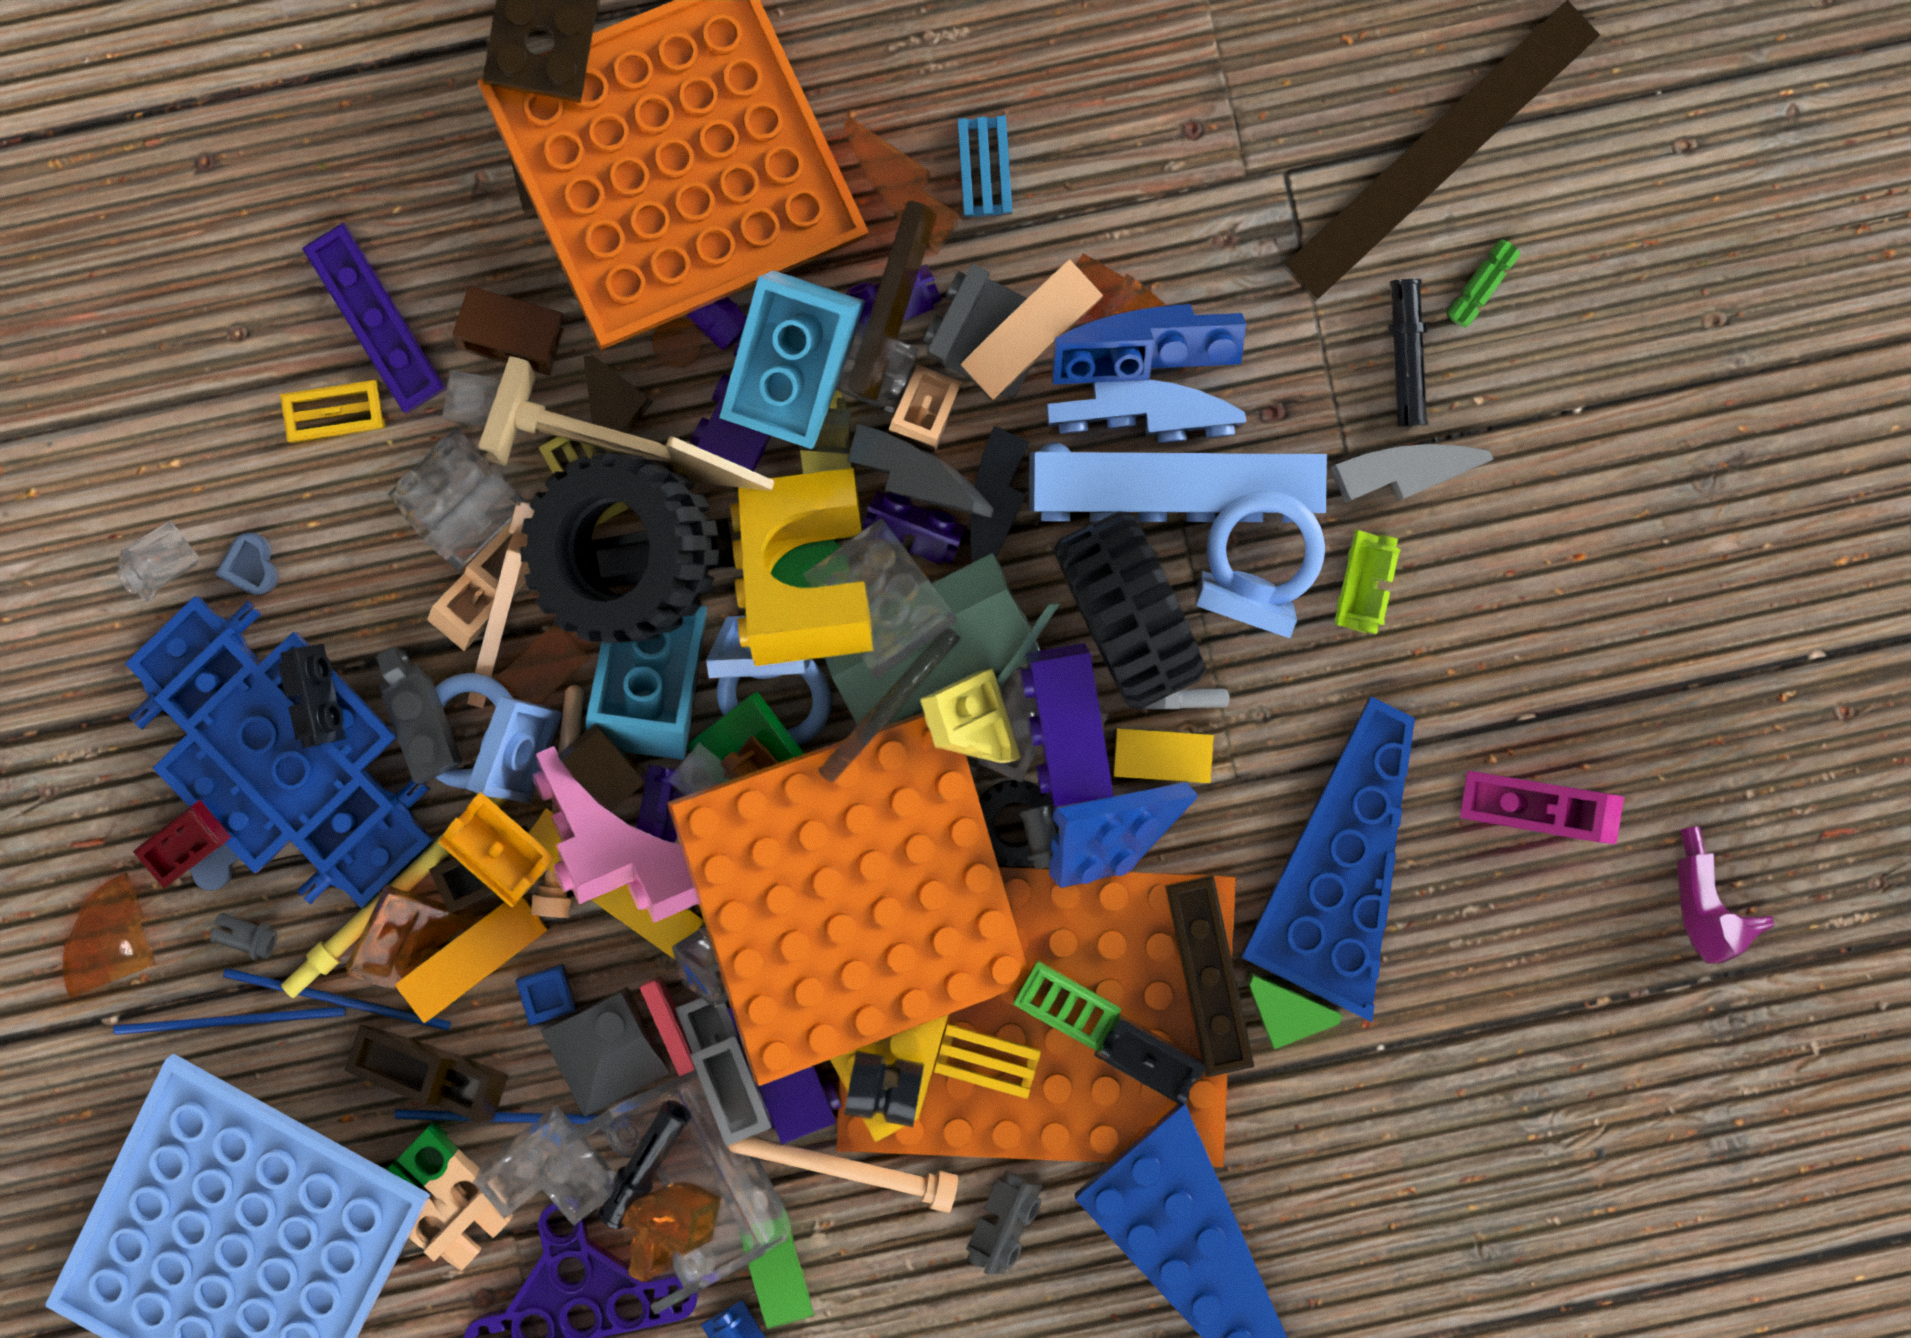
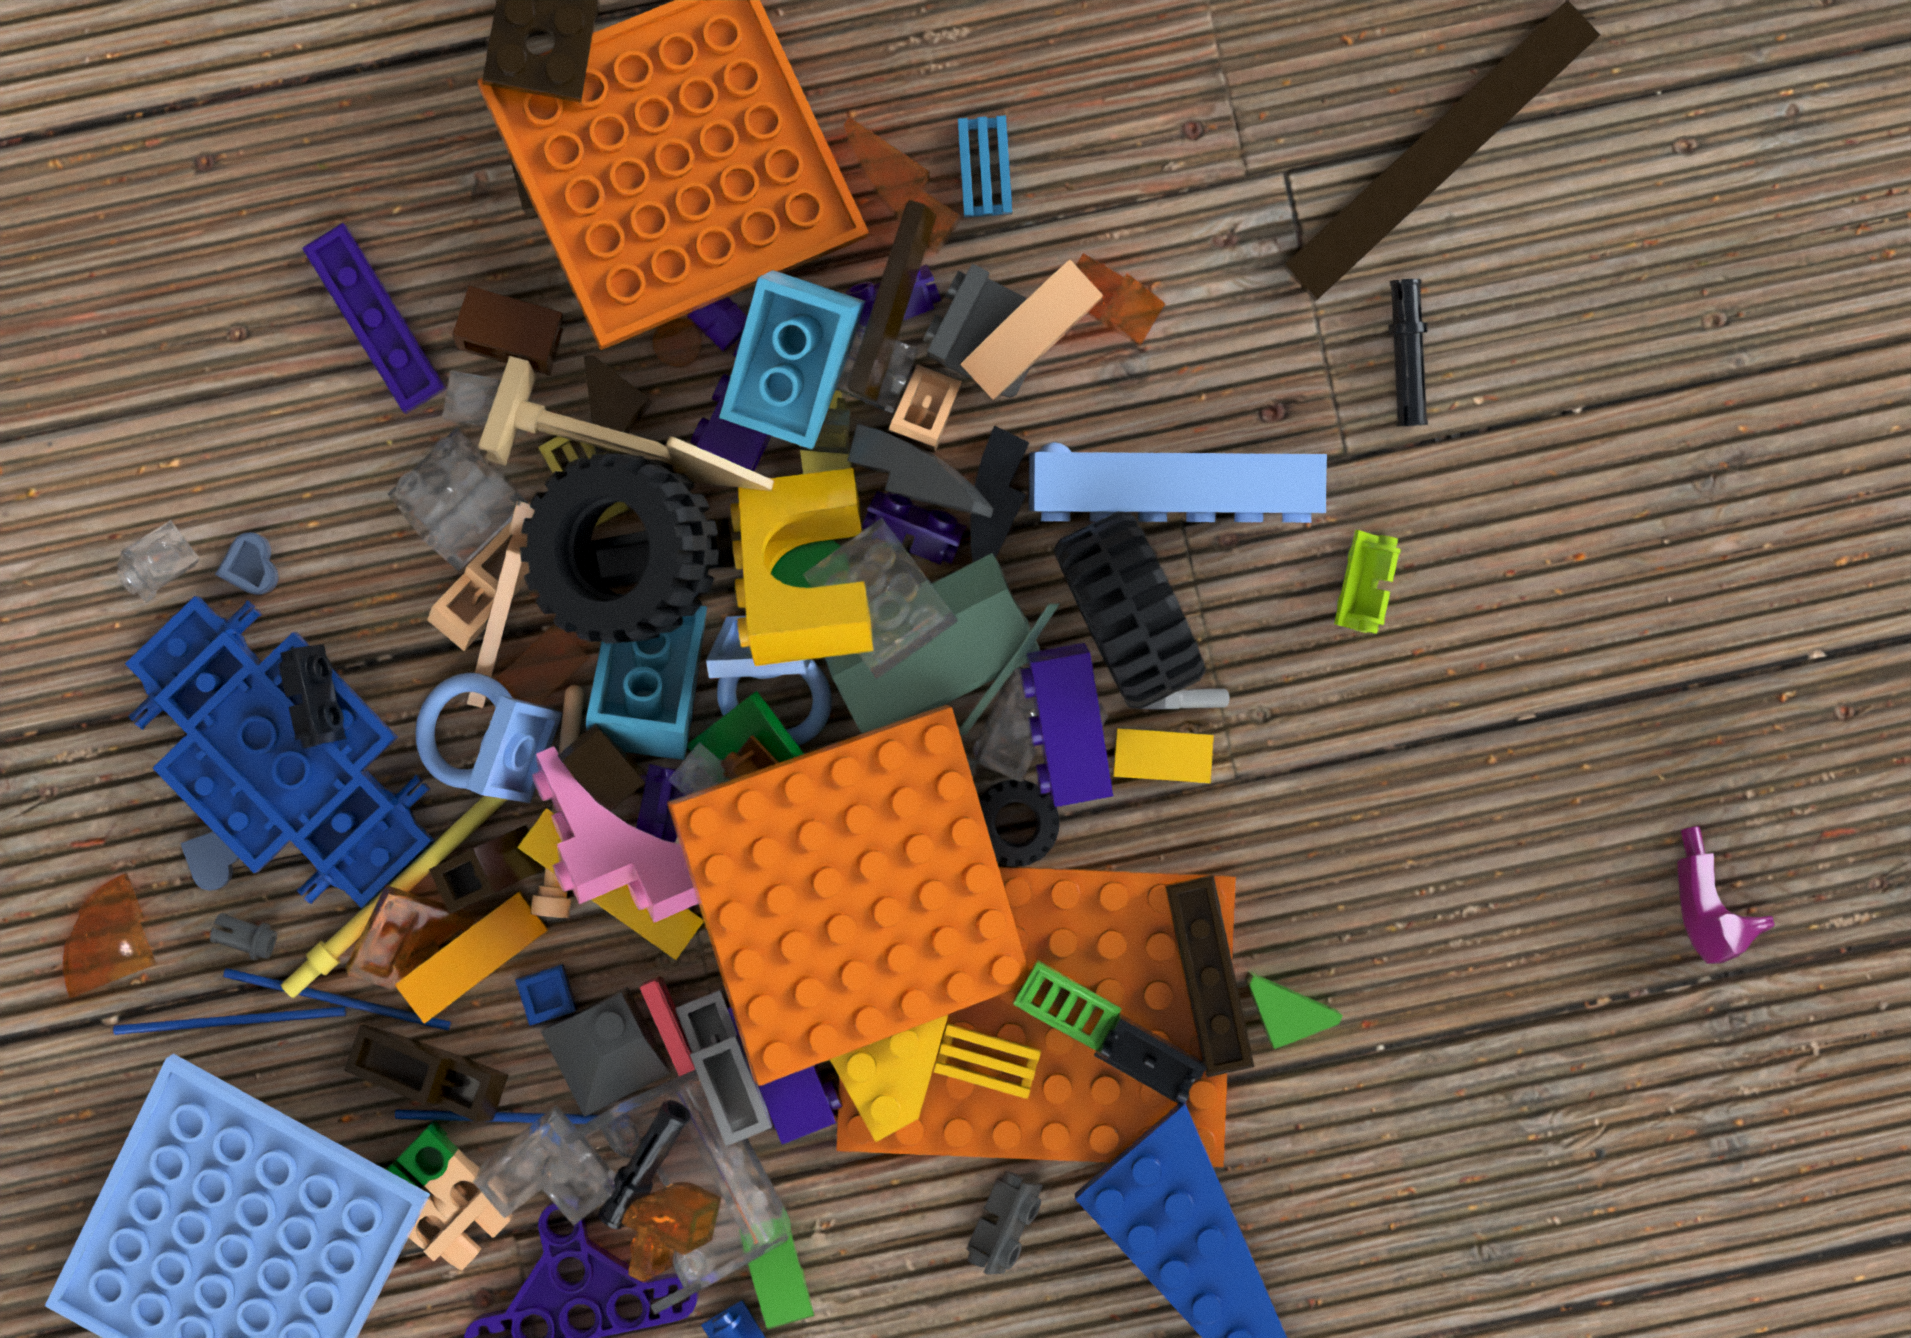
dark red plate [133,800,231,888] -> none
yellow tile [280,380,386,443] -> none
dark grey hinge [376,647,462,784] -> none
light orange hinge [438,792,555,907] -> none
clear brick [672,925,729,1008] -> none
light nougat piece [728,1136,958,1213] -> none
clear smoke bar [818,627,960,783] -> none
black wheel [844,1051,924,1127] -> none
light yellow wing [920,668,1021,763] -> none
dark grey pin [1019,805,1057,869] -> none
light blue slope [1046,380,1246,443] -> none
blue wing [1049,782,1198,888] -> none
blue slope [1052,304,1246,384] -> none
light blue tile [1196,491,1325,638] -> none
blue wing [1240,696,1415,1022] -> none
light grey slope [1330,444,1494,503] -> none
bright green axle [1447,239,1520,328] -> none
dark pink slope [1460,770,1624,844] -> none

